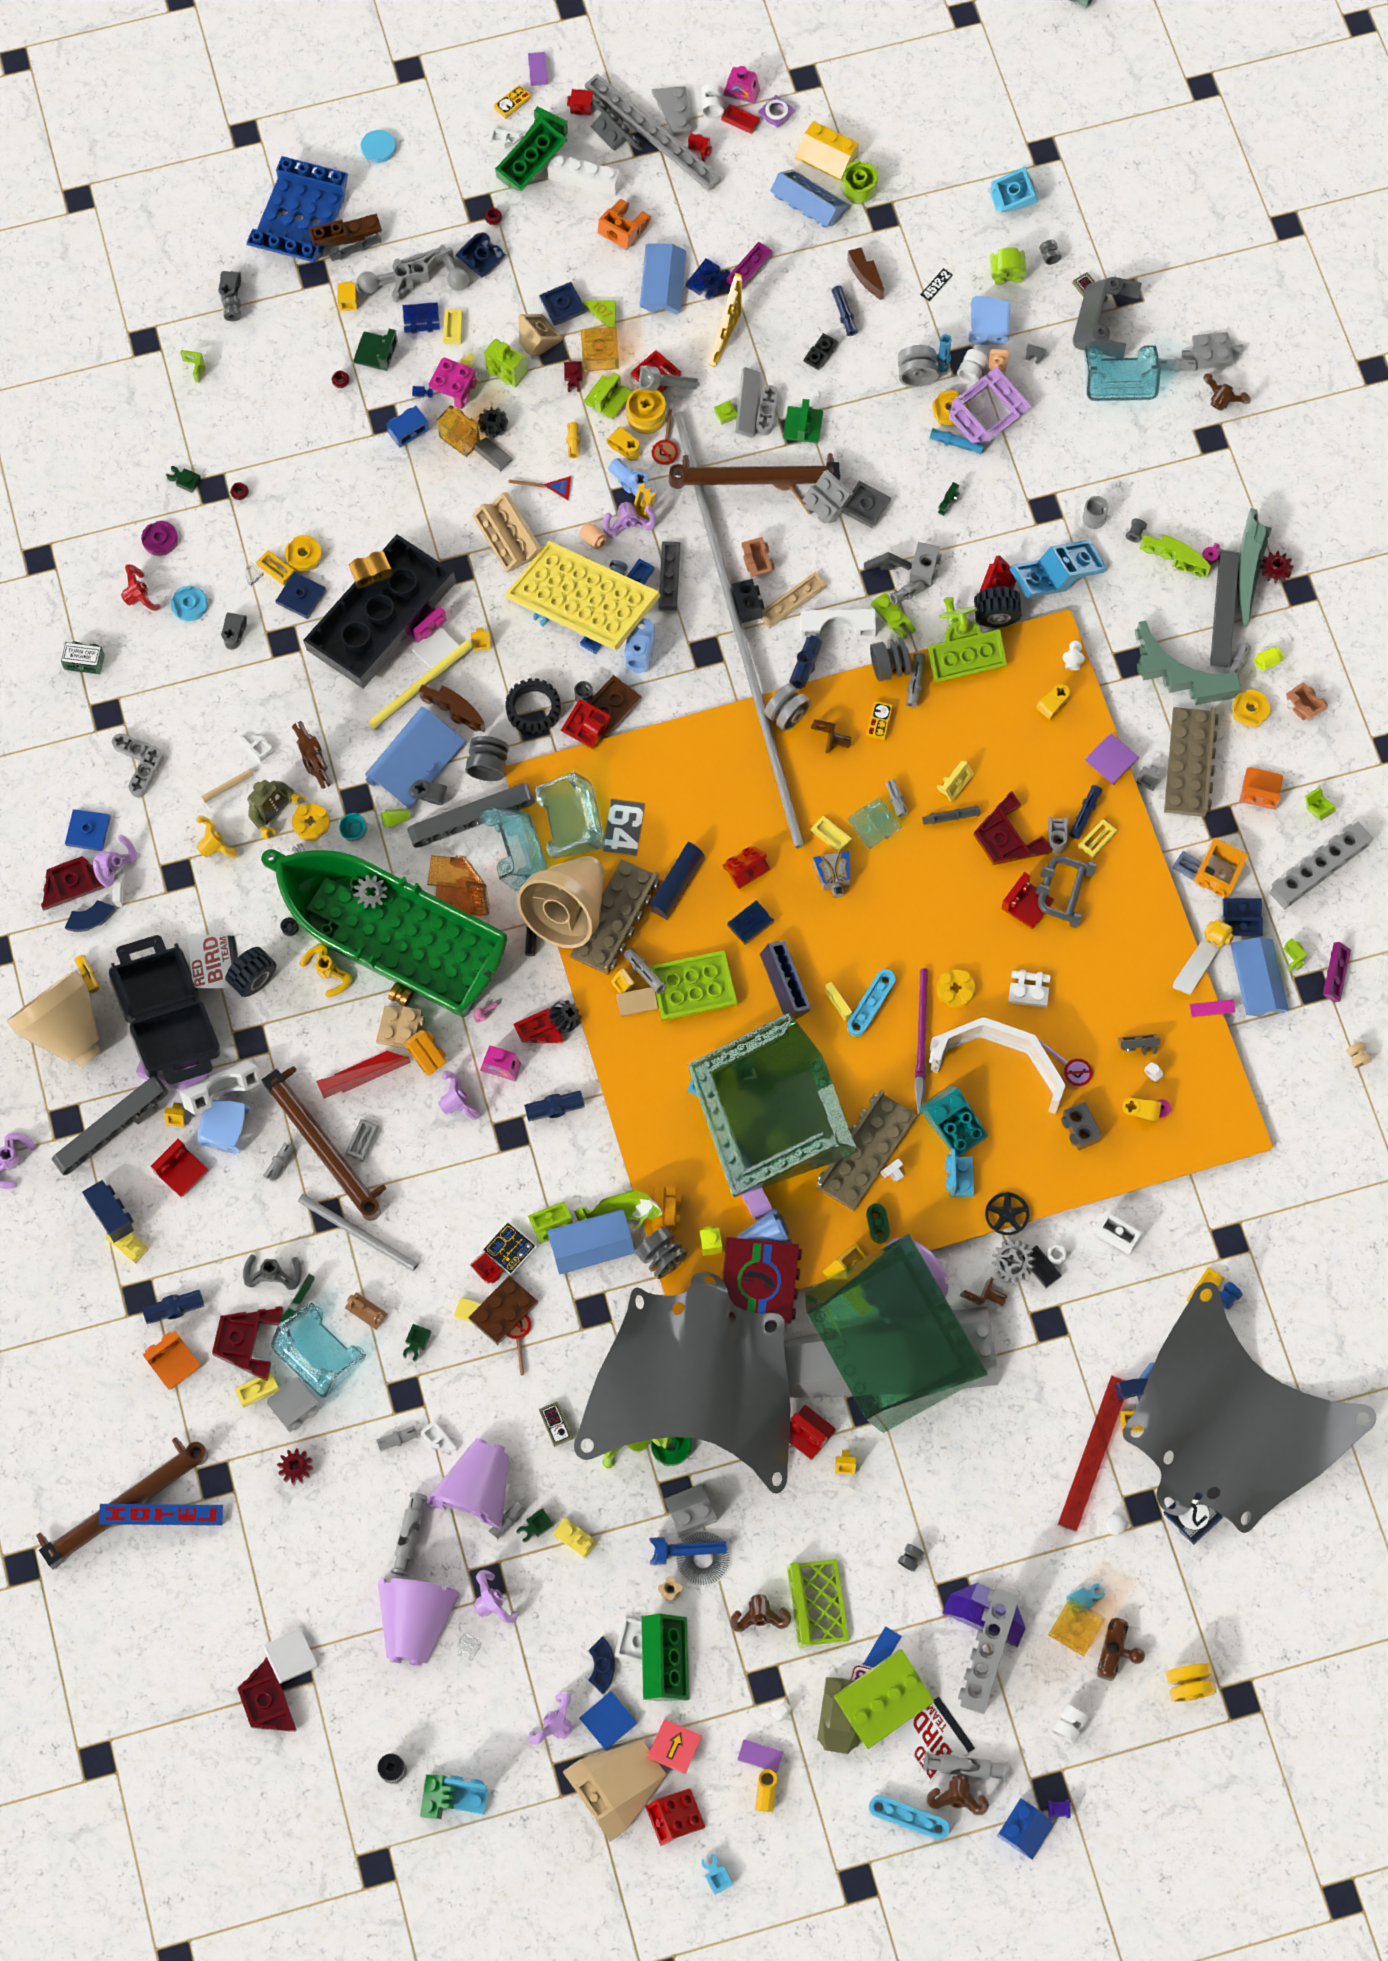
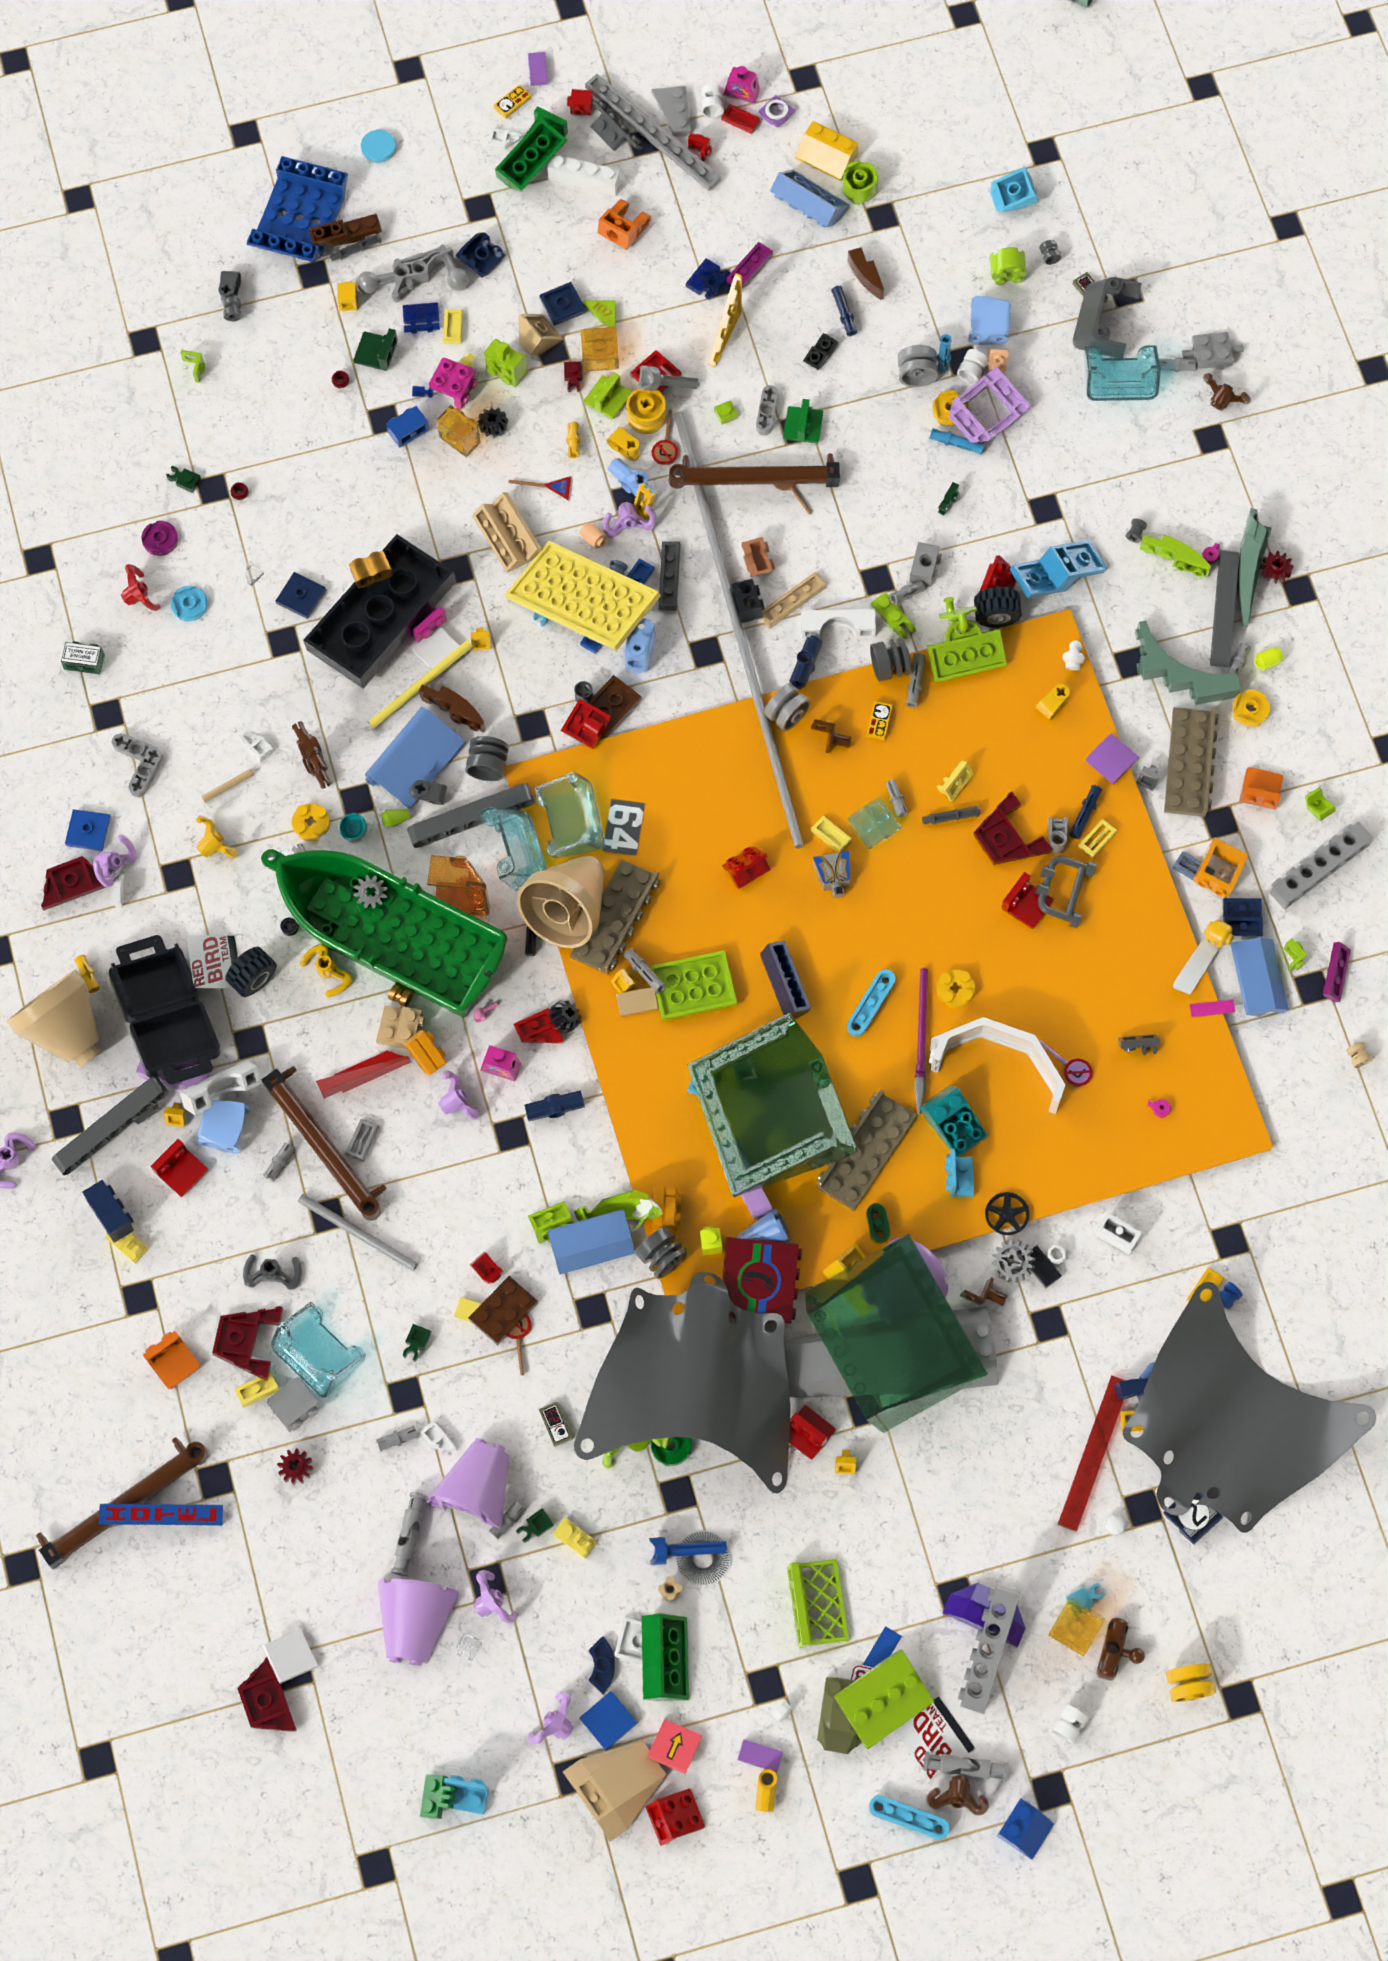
dark blue tile [65,900,116,932] -> none
dark blue piece [142,1290,205,1324] -> none
dark grey piece [221,612,247,650] -> none
olive torso [247,780,306,839] -> none
yellow tile [256,550,296,586] -> none
dark green tile [280,1274,315,1325] -> none
yellow plate [285,535,322,571] -> none
medium nougat hinge [345,1292,388,1330] -> none
black wheel [377,1753,407,1784] -> none
dark grey slope [474,437,513,472] -> none
black tile [482,1221,537,1276] -> none
dark red plate [485,208,502,225] -> none
black tyre [505,678,561,735] -> none
medium blue slope [640,244,686,315] -> none
dark blue brick [650,841,705,920] -> none
light grey slope [664,1484,716,1537] -> none
medium azure plate [701,1854,733,1895] -> none
clear blue plate [727,900,774,945] -> none
reddish brown piece [730,1594,791,1632] -> none
light grey tile [735,367,761,438] -> none
light grey plate [802,470,854,523] -> none
light yellow tile [825,982,852,1022] -> none
dark grey plate [842,481,891,528] -> none
dark grey tile [864,552,912,570] -> none
white tile [880,1158,904,1183] -> none
dark grey wheel [897,1543,925,1572] -> none
black sticker [920,268,953,301] -> none
white plate [1008,969,1050,1008] -> none
dark grey tile [1026,343,1047,364] -> none
dark purple bush [1047,1799,1071,1820] -> none
dark grey brick [1061,1102,1102,1151] -> none
light grey wheel [1082,496,1109,529] -> none
yellow piece [1122,1098,1162,1121] -> none
white tile [1144,1062,1163,1082] -> none
nougat cylinder [1286,682,1328,721] -> none

